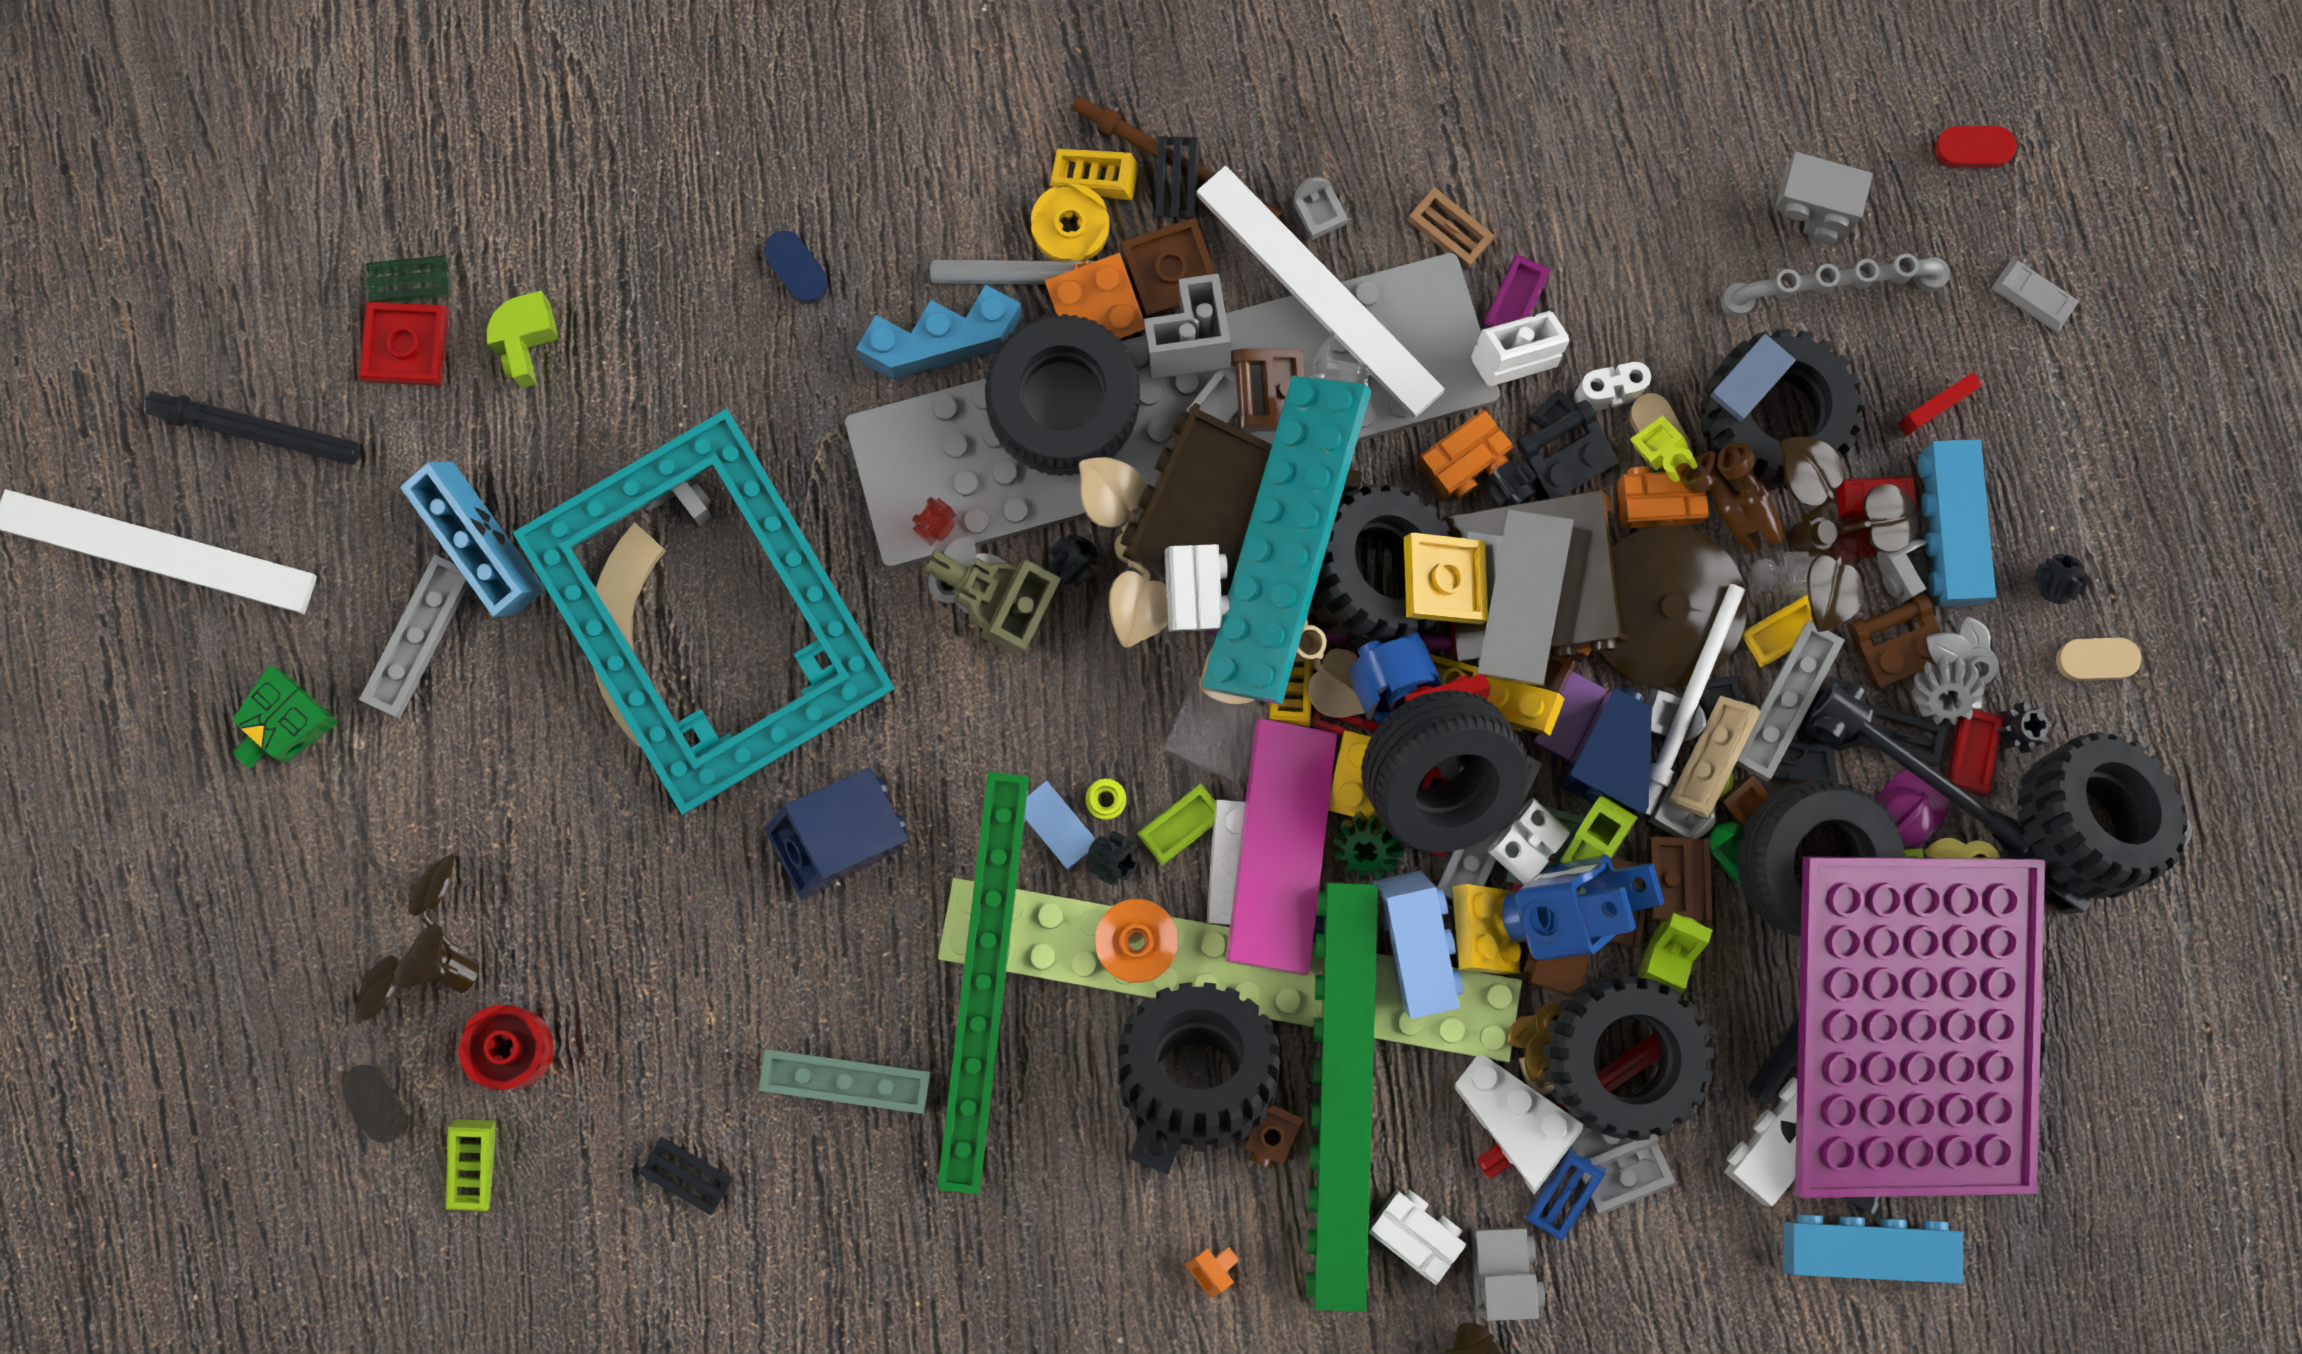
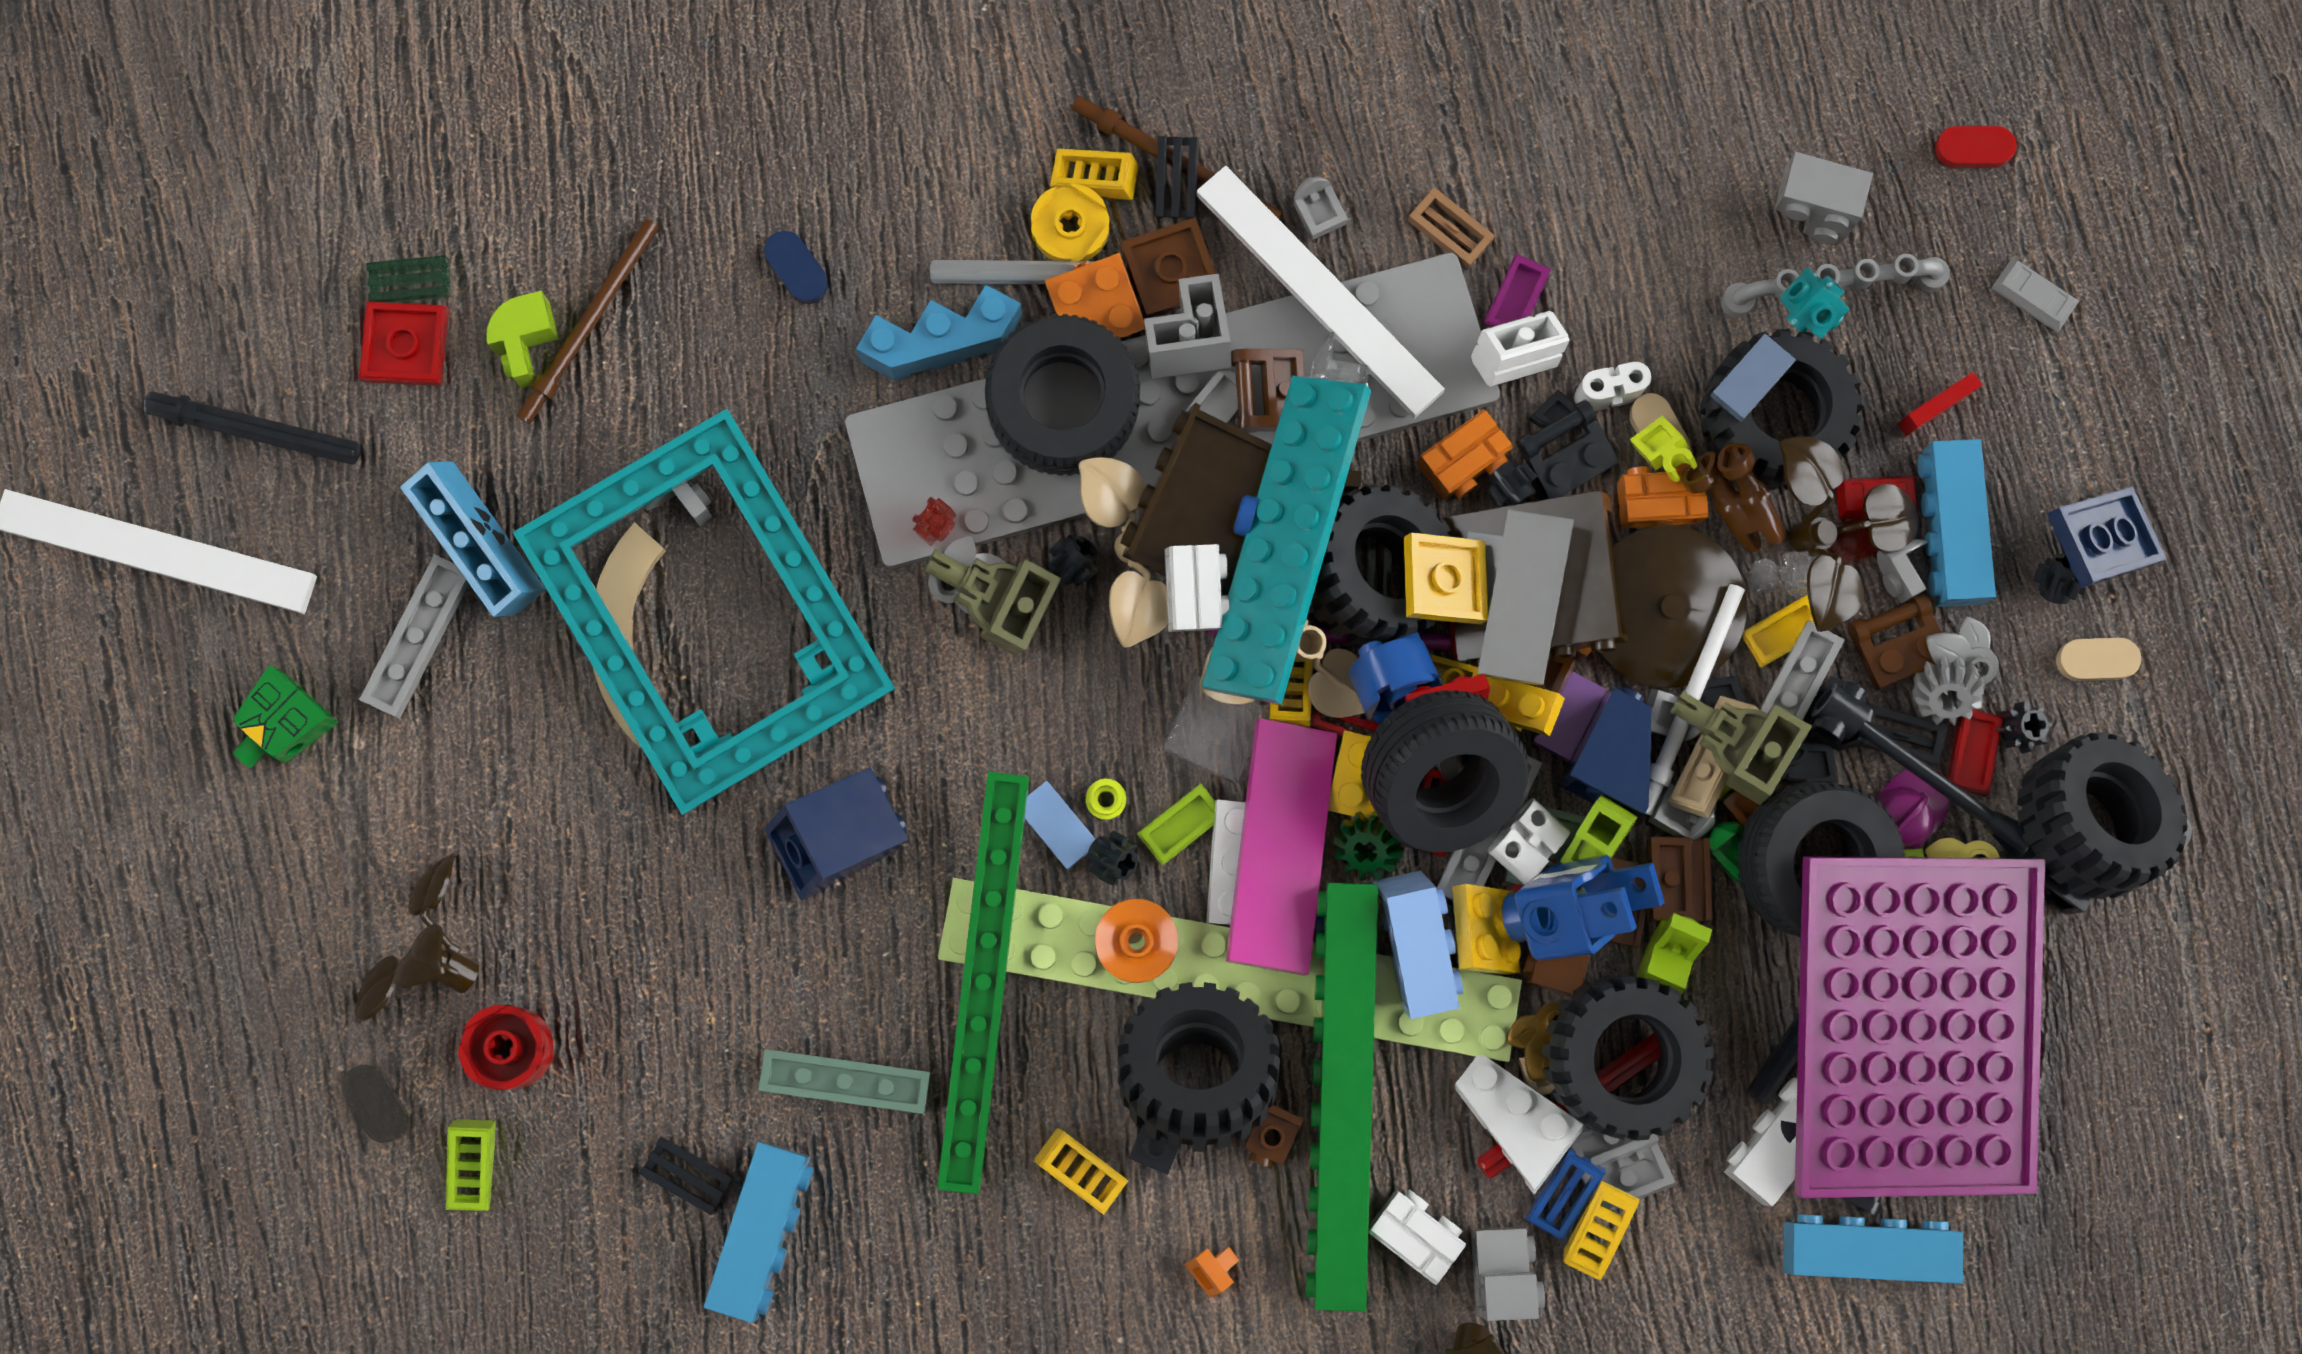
none -> reddish brown bar [516,219,659,425]
none -> dark azure brick [703,1142,814,1323]
none -> yellow slope [1033,1128,1128,1215]
none -> blue tile [1233,494,1259,537]
none -> yellow slope [1563,1181,1639,1280]
none -> olive brick [1669,690,1812,805]
none -> teal brick [1779,267,1850,339]
none -> plate [2047,487,2167,588]

